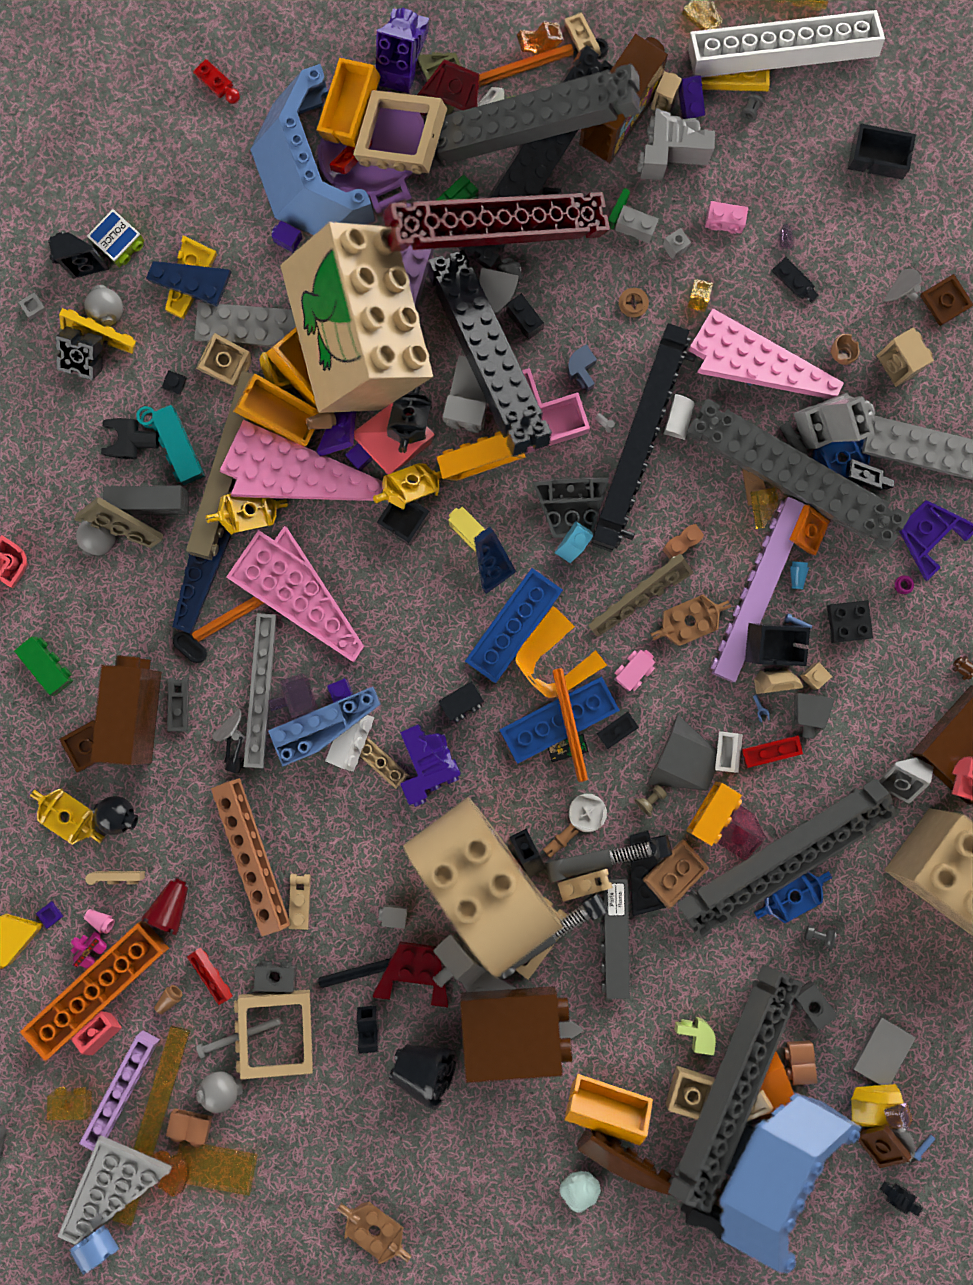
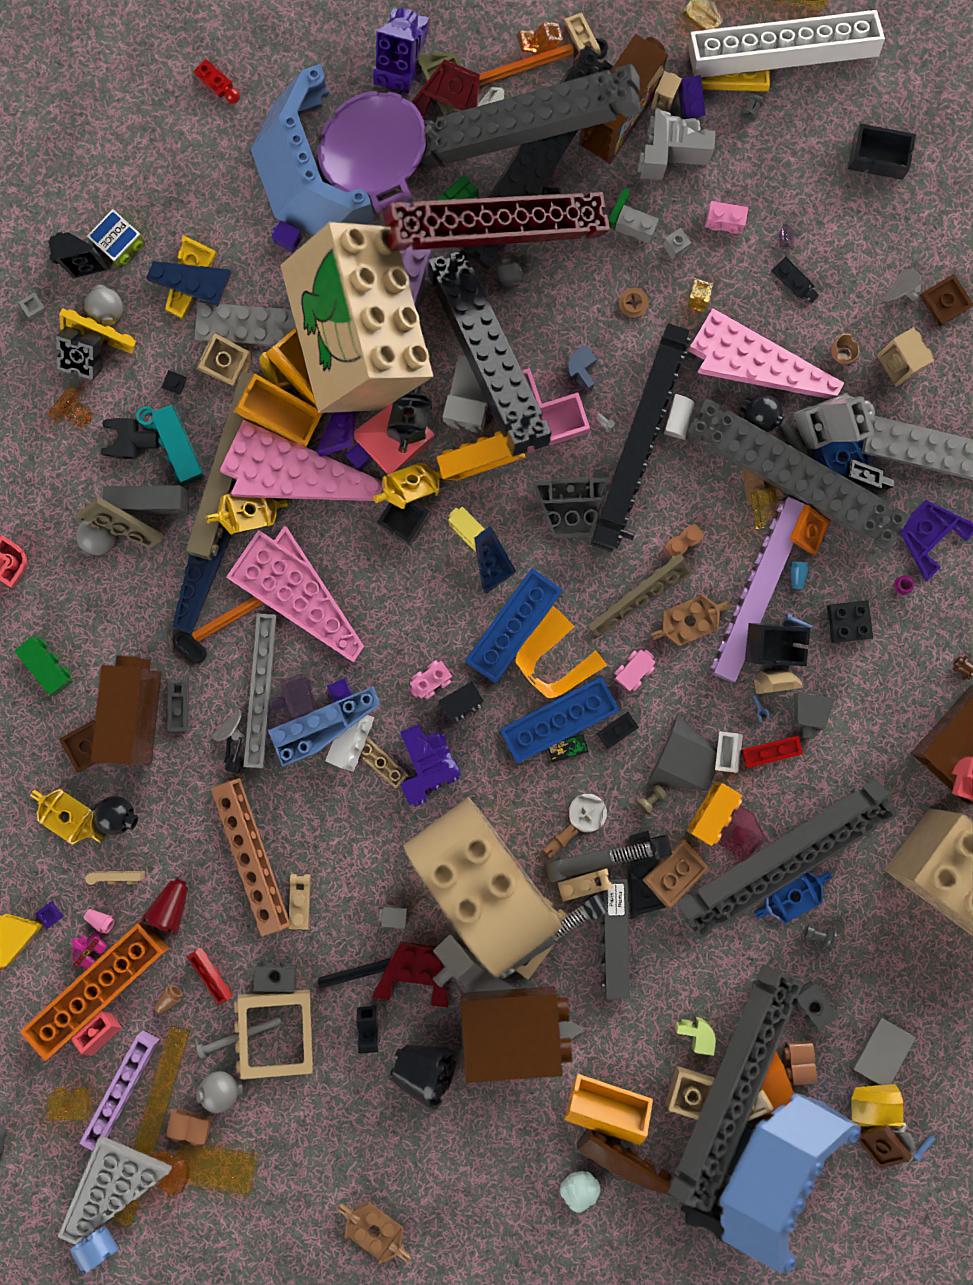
medium nougat cone [306,412,336,430] -> none
light orange piece [317,58,381,147] -> none
red plate [329,138,372,175] -> none
tan piece [353,90,447,174] -> none
light grey shield [479,268,519,314] -> none
black brick [506,293,544,340] -> none
black slope [509,829,546,877] -> none
orange axle [553,668,588,782] -> none
medium azure slope [554,521,593,563] -> none
tan brick [800,662,832,690] -> none
light grey slope [878,758,934,804] -> none
black gear [879,1181,923,1217] -> none
slope [884,1103,913,1129] -> none
none -> clear orange piece [47,384,94,428]
none -> bright pink brick [410,660,453,700]
none -> black brick [740,394,784,432]

